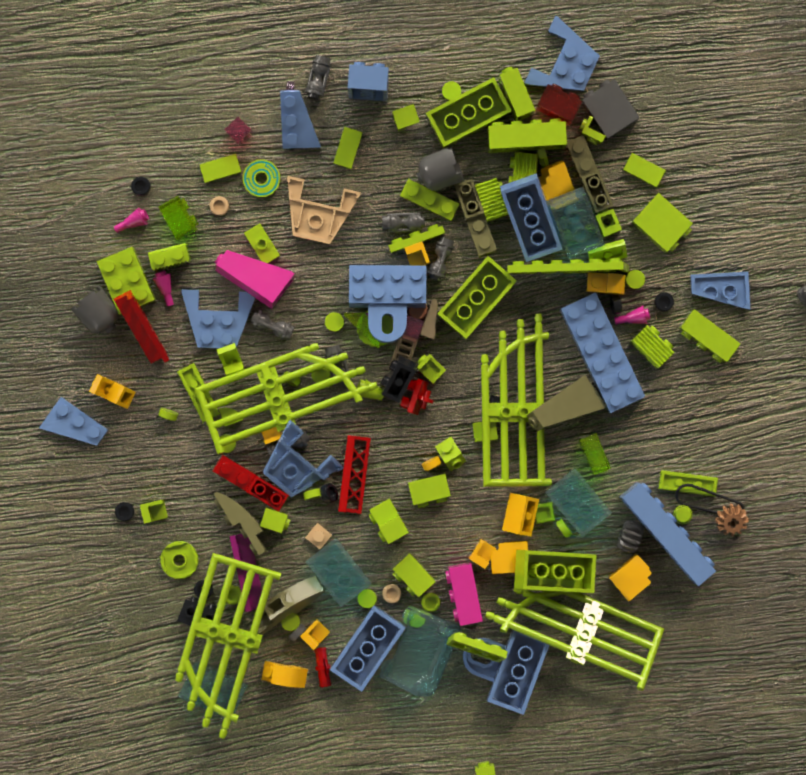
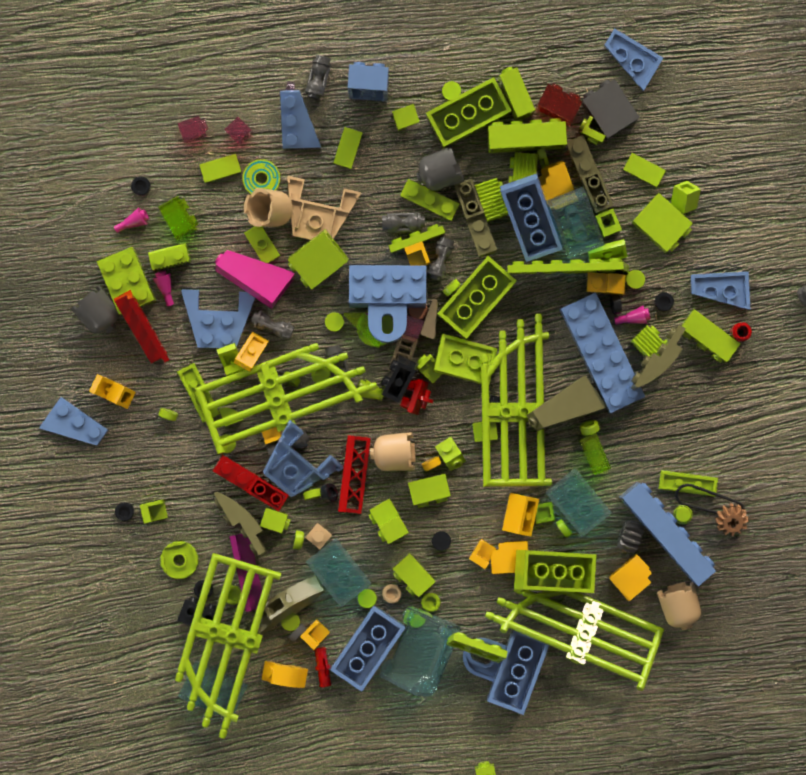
tan tile [210,196,229,216] -> none
dark pink brick [445,562,483,626] -> none
medium blue wing [524,16,600,92] -> none
none -> clear pink brick [177,116,209,144]
none -> yellow plate [234,332,269,372]
none -> tan cylinder [244,188,293,227]
none -> lime brick [288,229,349,290]
none -> lime piece [293,530,304,550]
none -> tan cylinder [370,432,416,471]
none -> black tile [432,531,451,551]
none -> lime plate [433,334,498,385]
none -> lime tile [442,278,460,296]
none -> lime tile [580,420,600,435]
none -> medium blue wing [604,28,663,91]
none -> olive slope [631,324,686,390]
none -> tan cylinder [657,582,701,630]
none -> lime panel [671,181,701,214]
none -> red brick [730,322,752,342]

